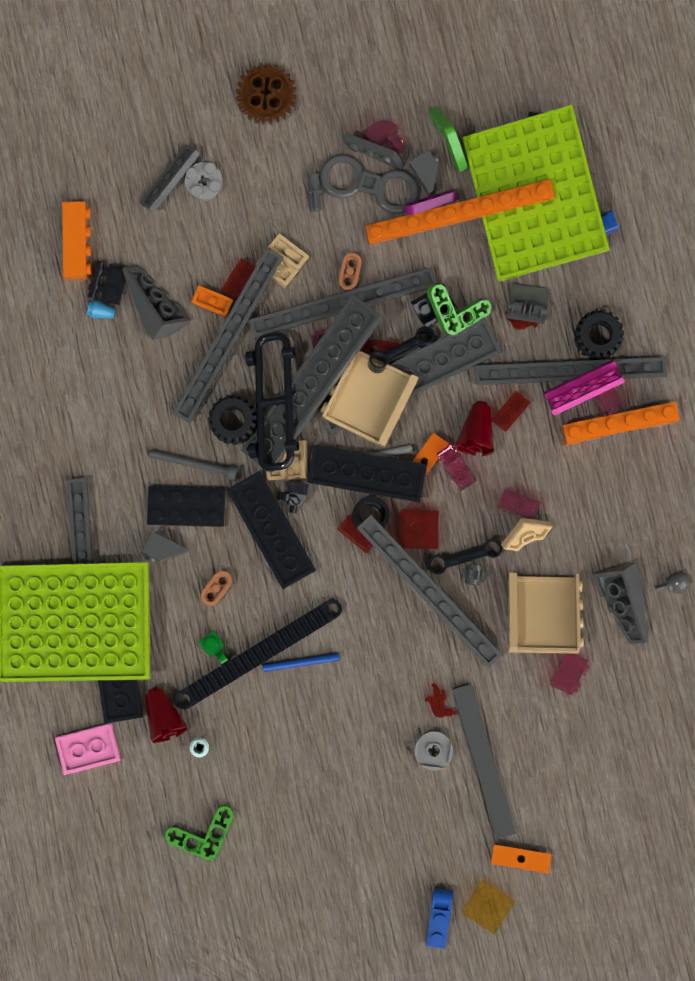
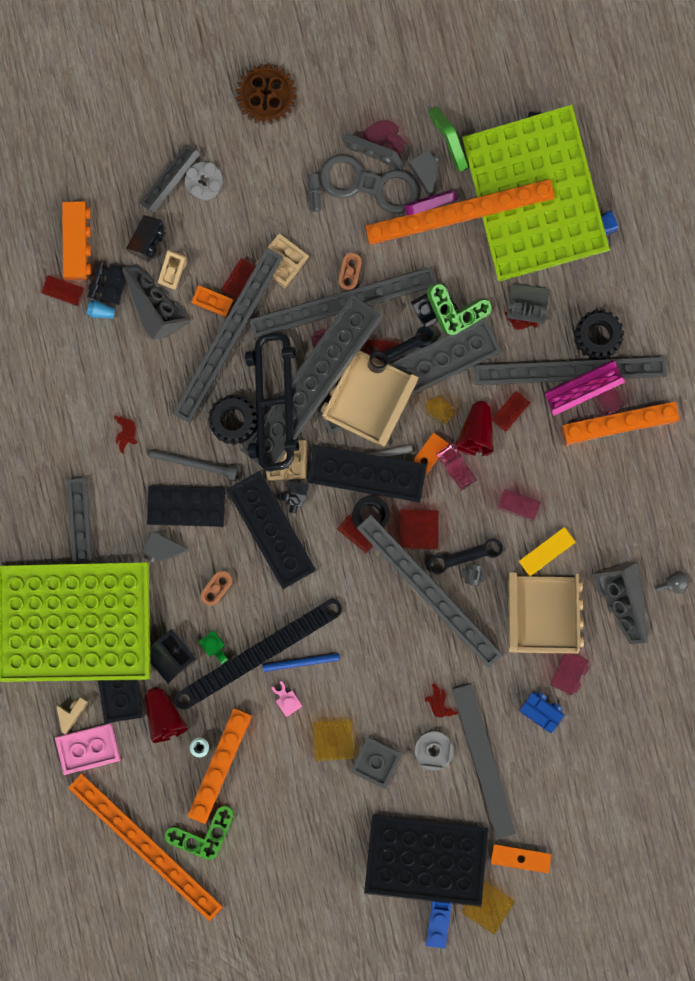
tan tile [501,518,553,551] -> none
none -> clear red plate [41,275,84,307]
none -> tan slope [57,697,89,734]
none -> orange plate [68,773,224,922]
none -> clear red piece [114,415,138,454]
none -> black slope [126,215,166,262]
none -> black slope [150,629,197,684]
none -> tan slope [158,249,187,290]
none -> orange arch [187,708,253,824]
none -> bright pink plate [271,681,302,717]
none -> clear yellow plate [313,720,354,761]
none -> dark grey plate [350,737,402,789]
none -> black plate [364,815,488,907]
none -> clear yellow brick [425,395,455,424]
none -> yellow tile [518,527,576,577]
none -> blue brick [518,691,565,734]

